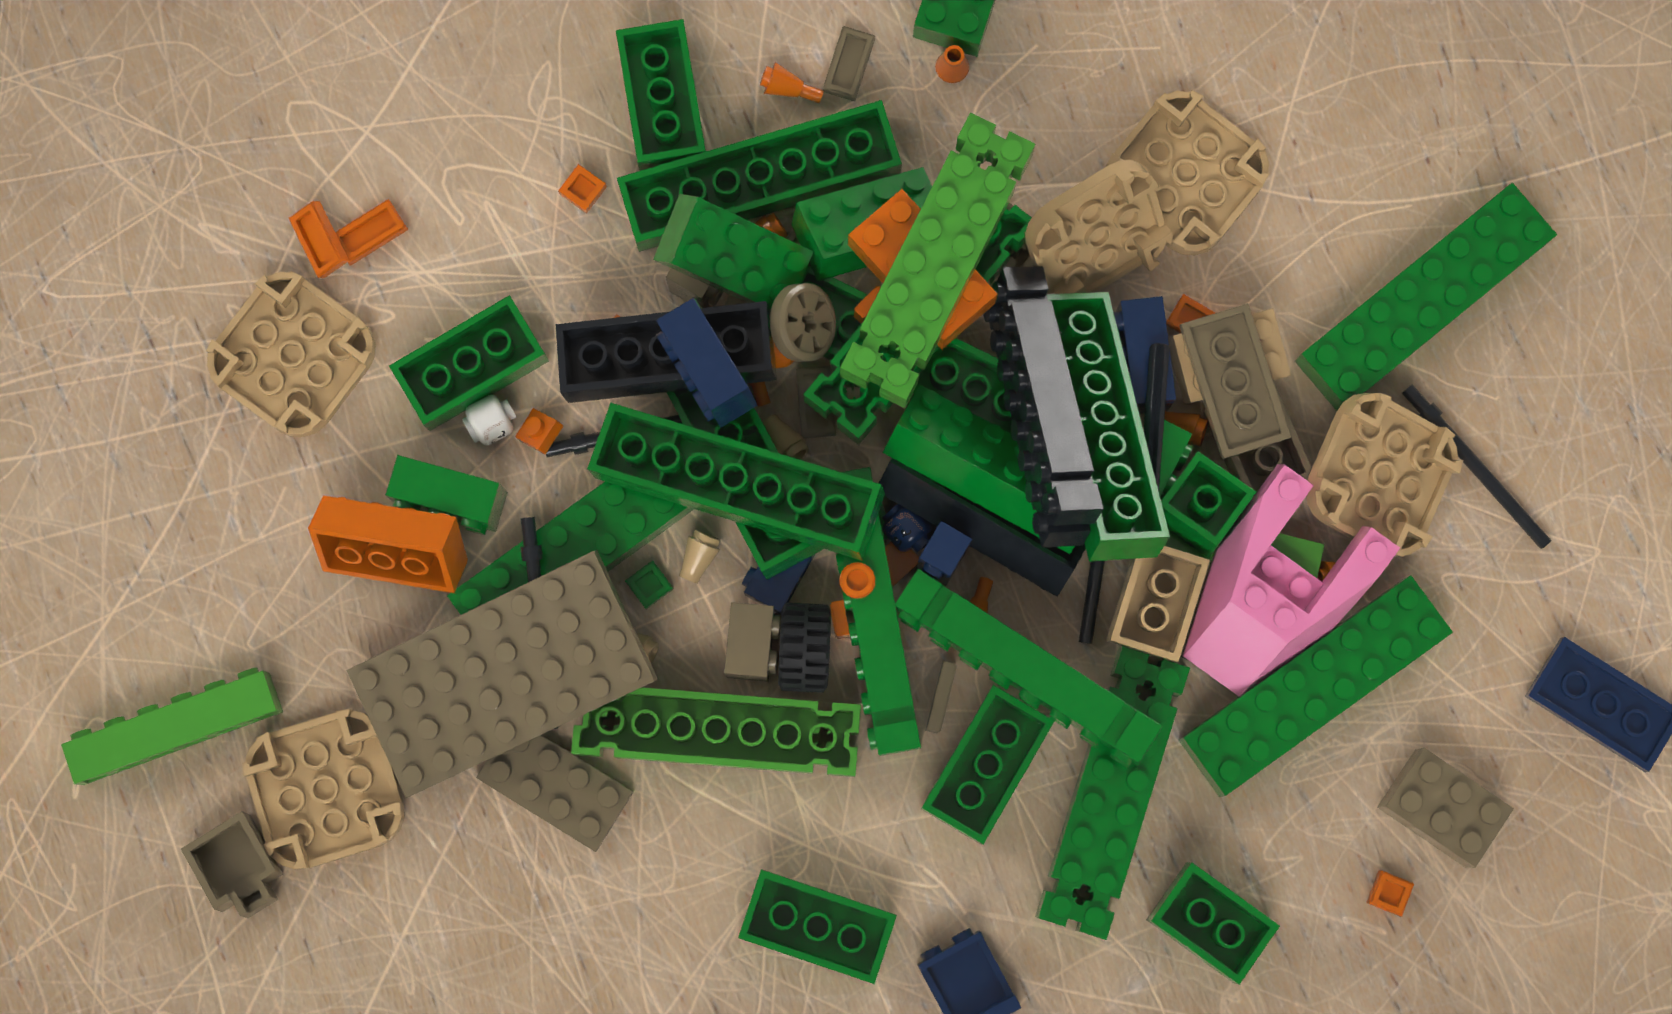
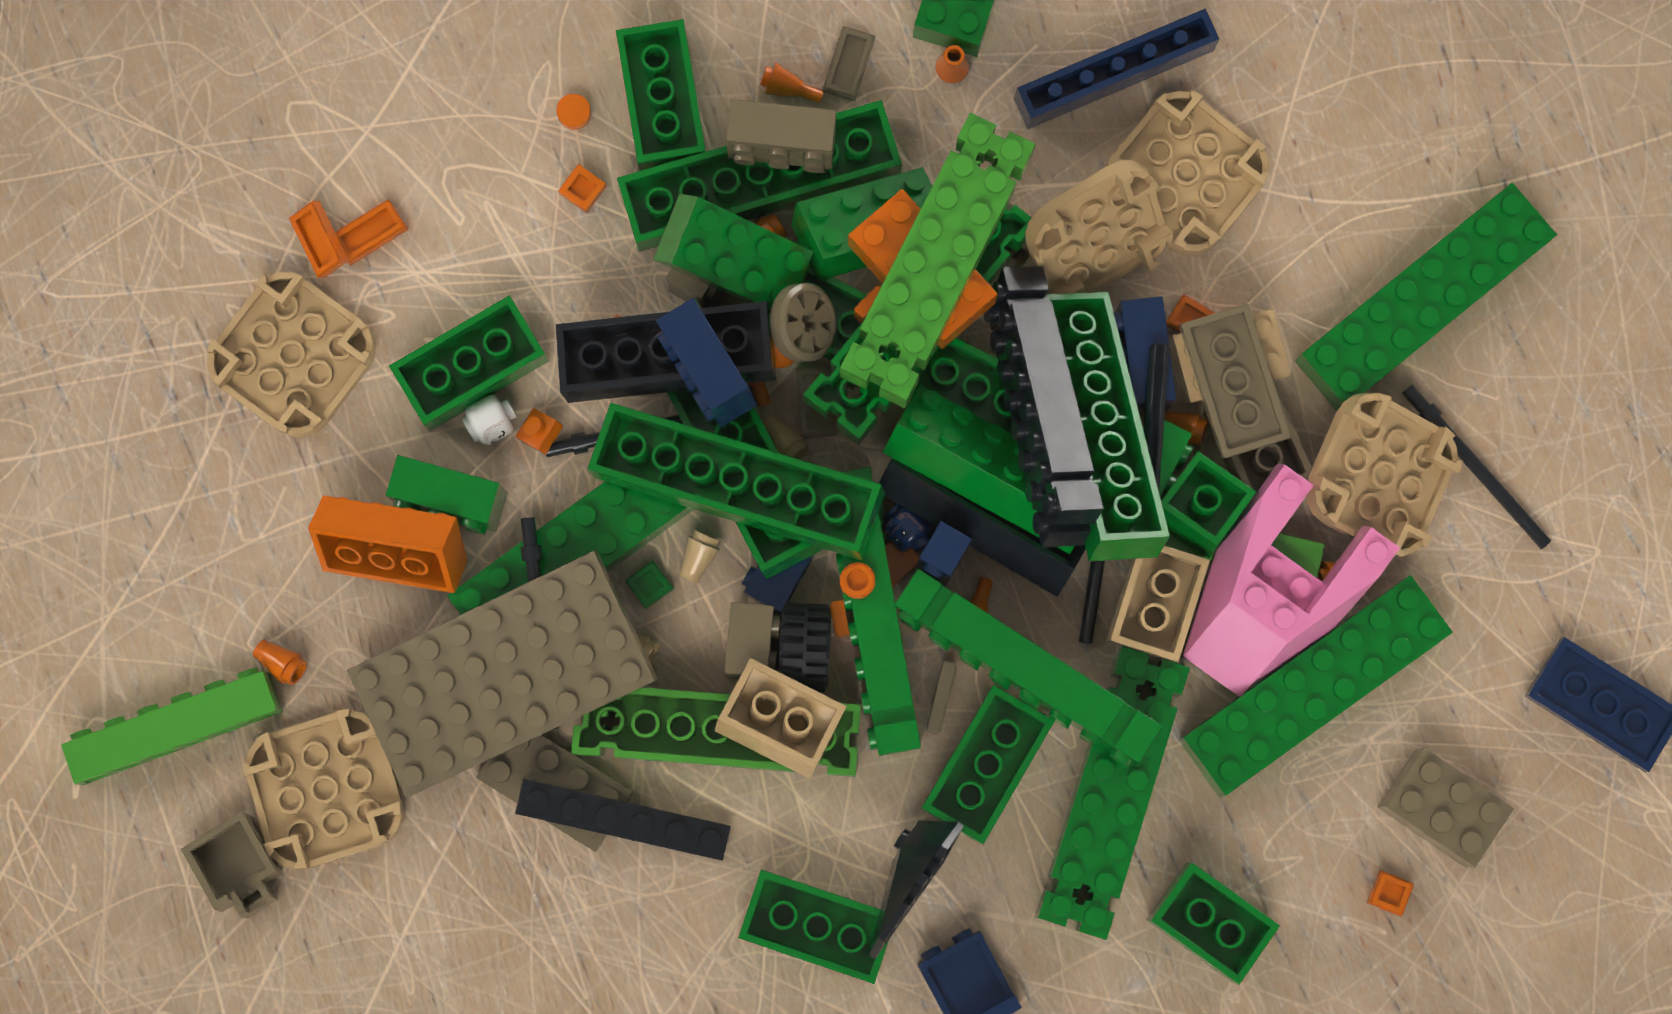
none -> orange cone [253,639,307,685]
none -> black plate [515,778,731,861]
none -> orange tile [556,94,591,130]
none -> tan slope [715,658,847,779]
none -> dark tan brick [726,99,836,173]
none -> black wedge [869,820,964,959]
none -> dark blue brick [1014,8,1219,129]

